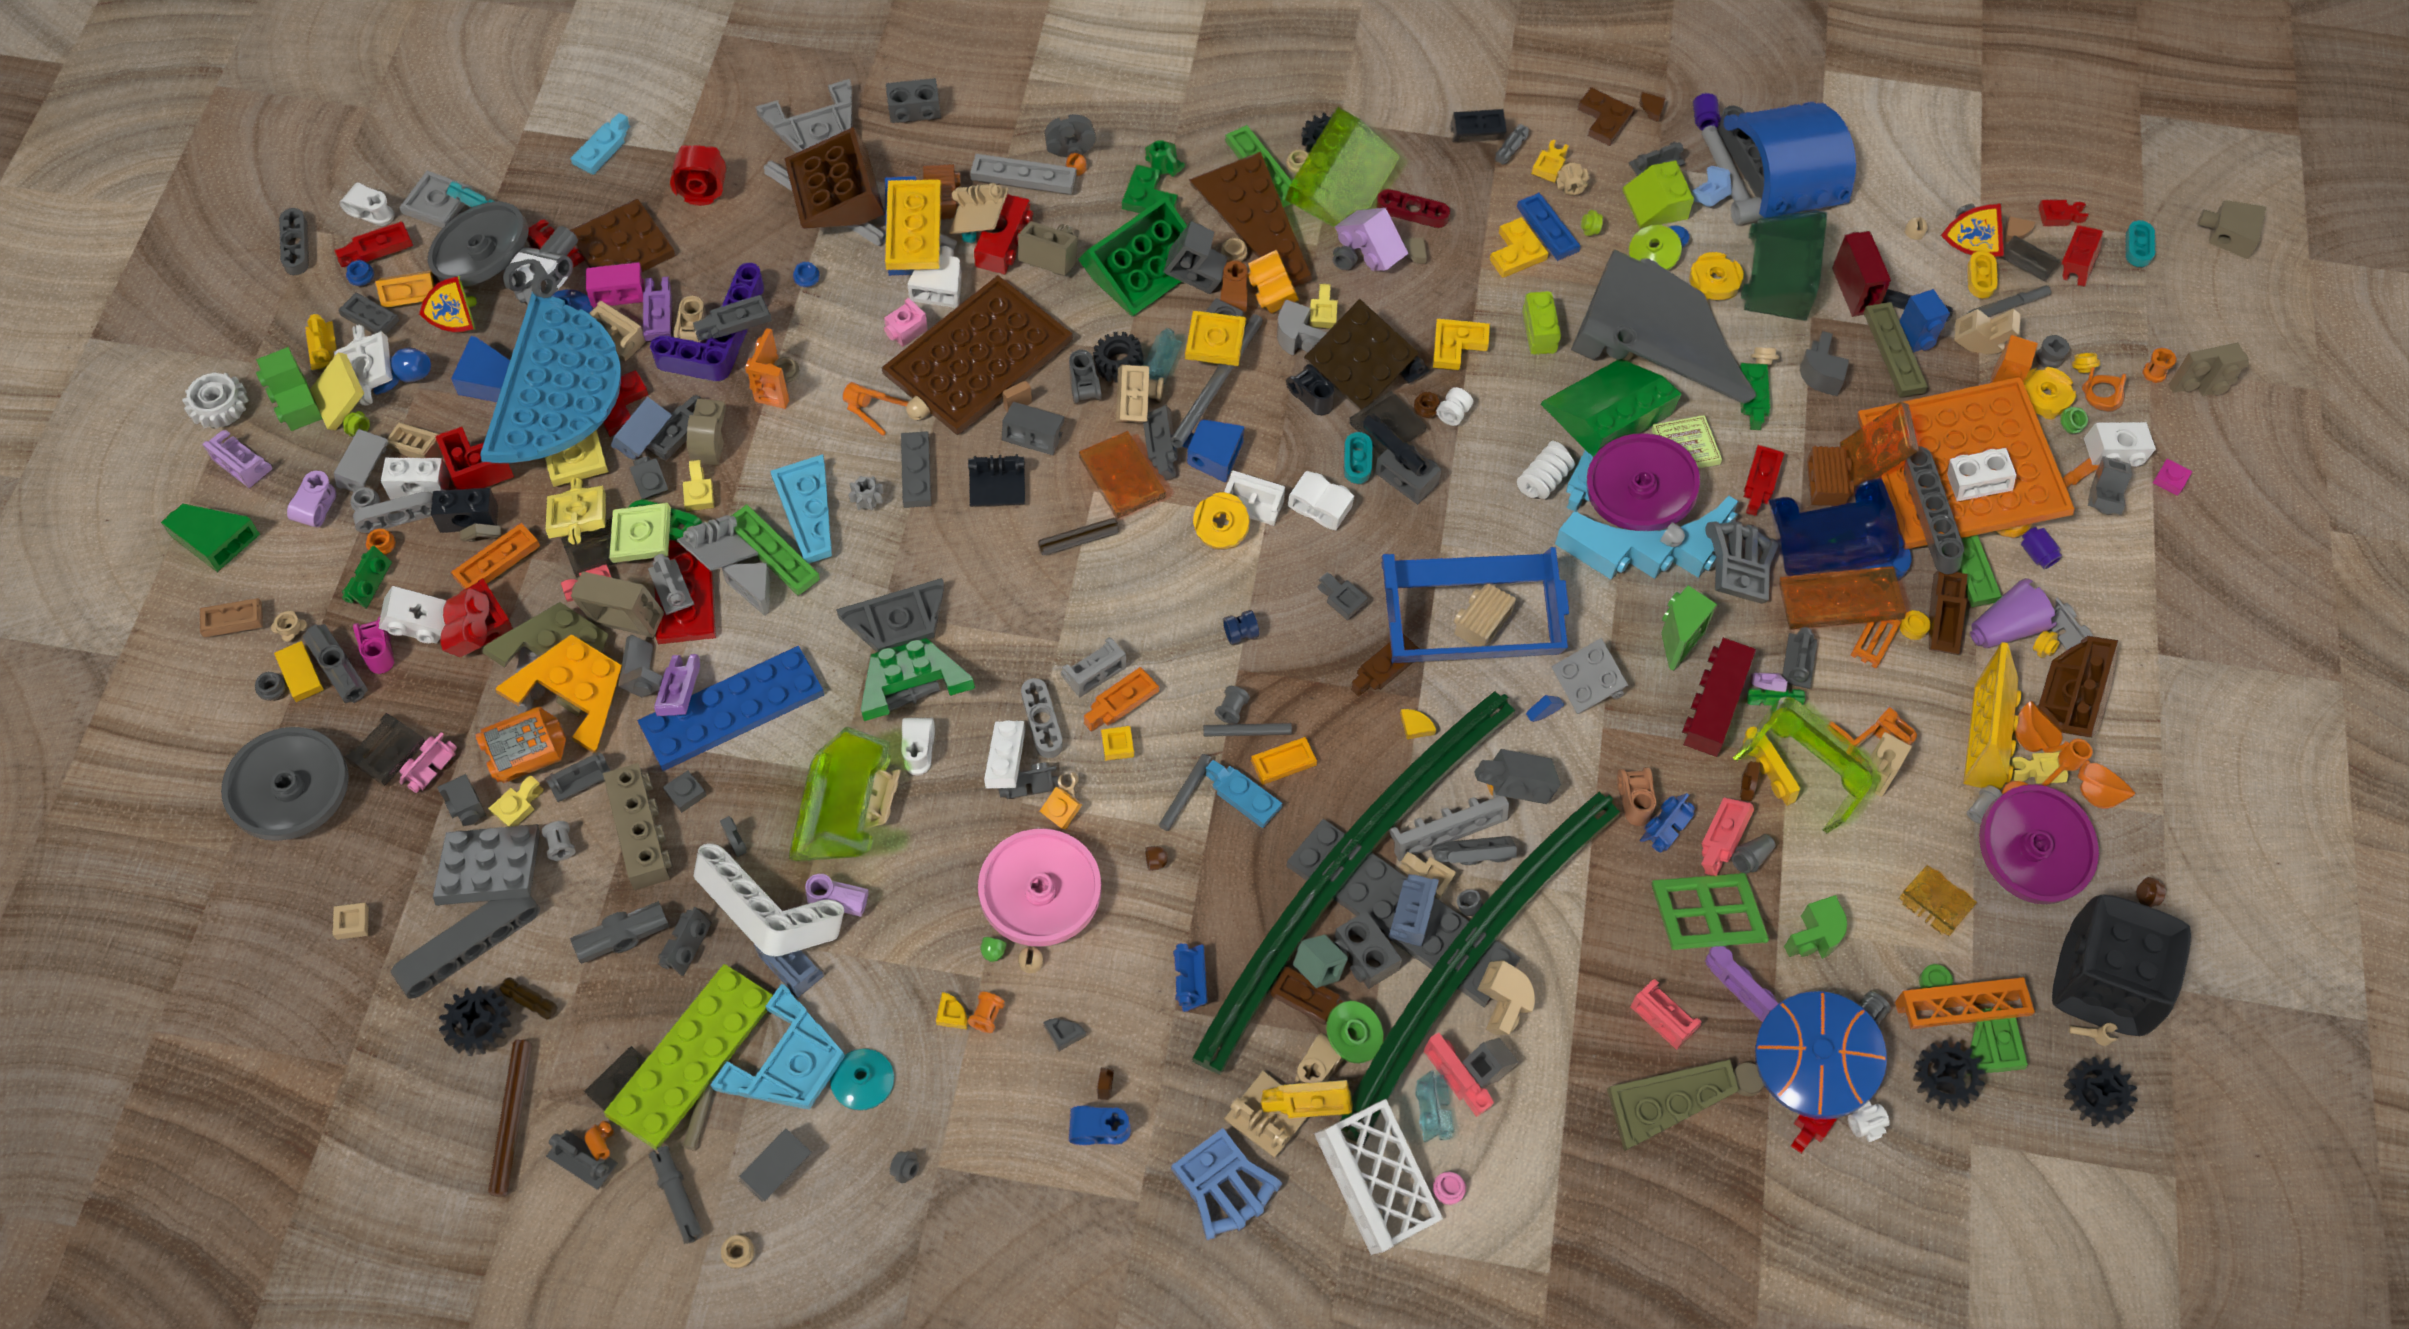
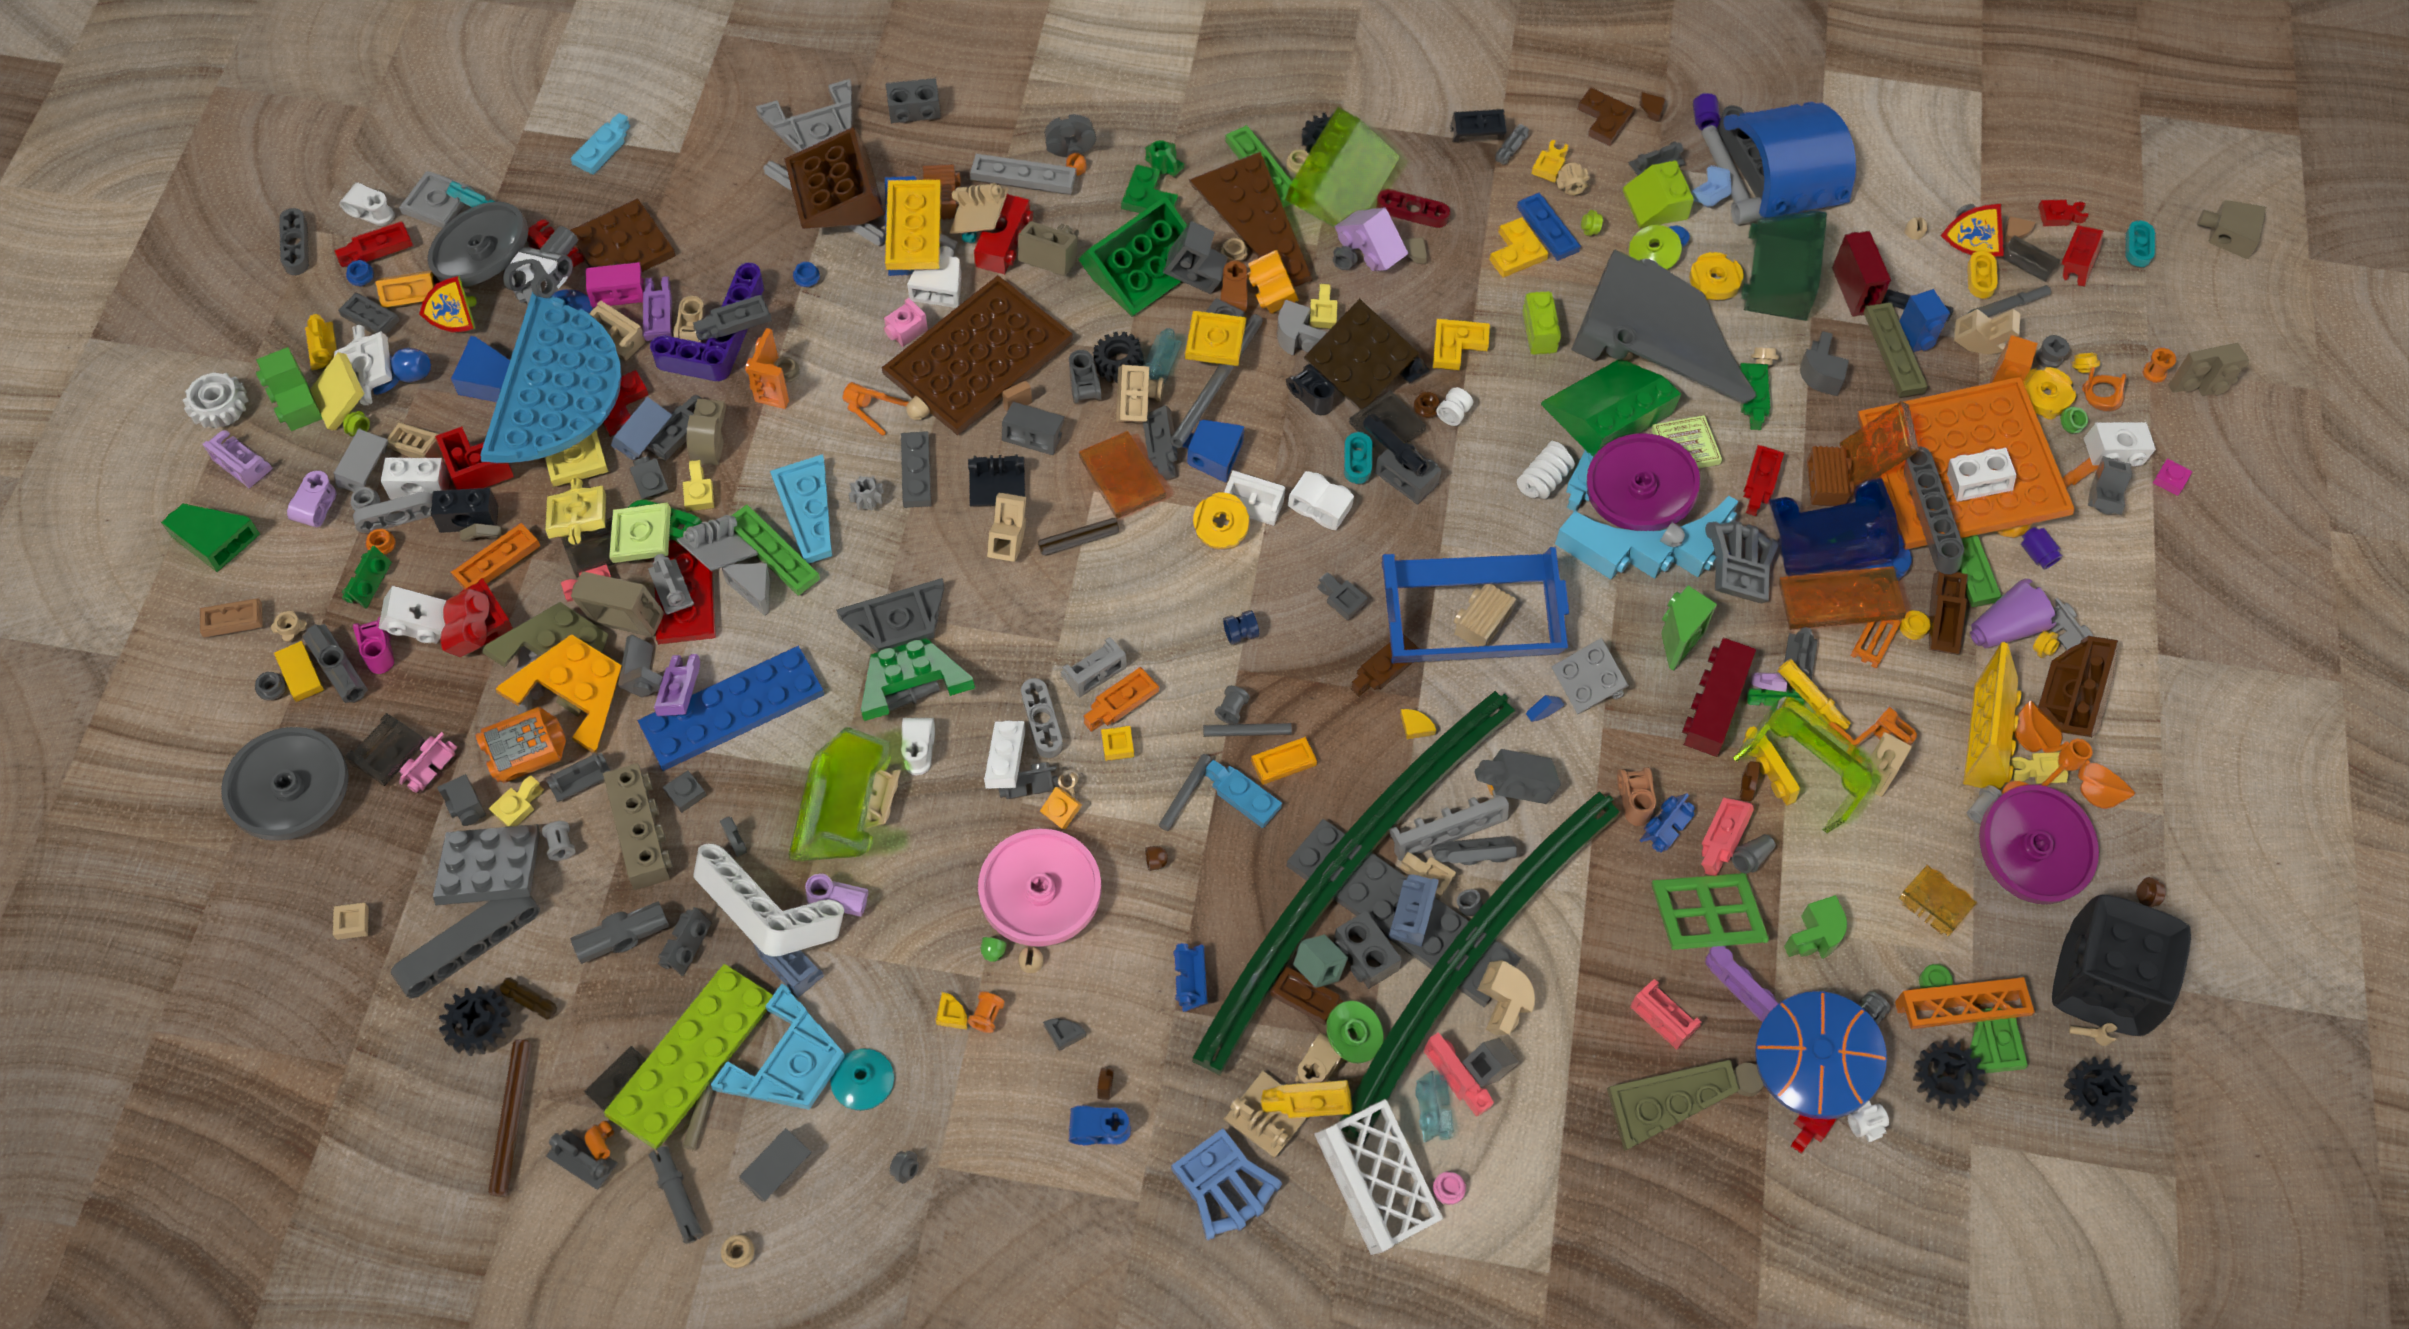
red brick [670,145,726,206] -> none
none -> tan brick [987,493,1026,562]
none -> yellow pin [1777,658,1851,735]

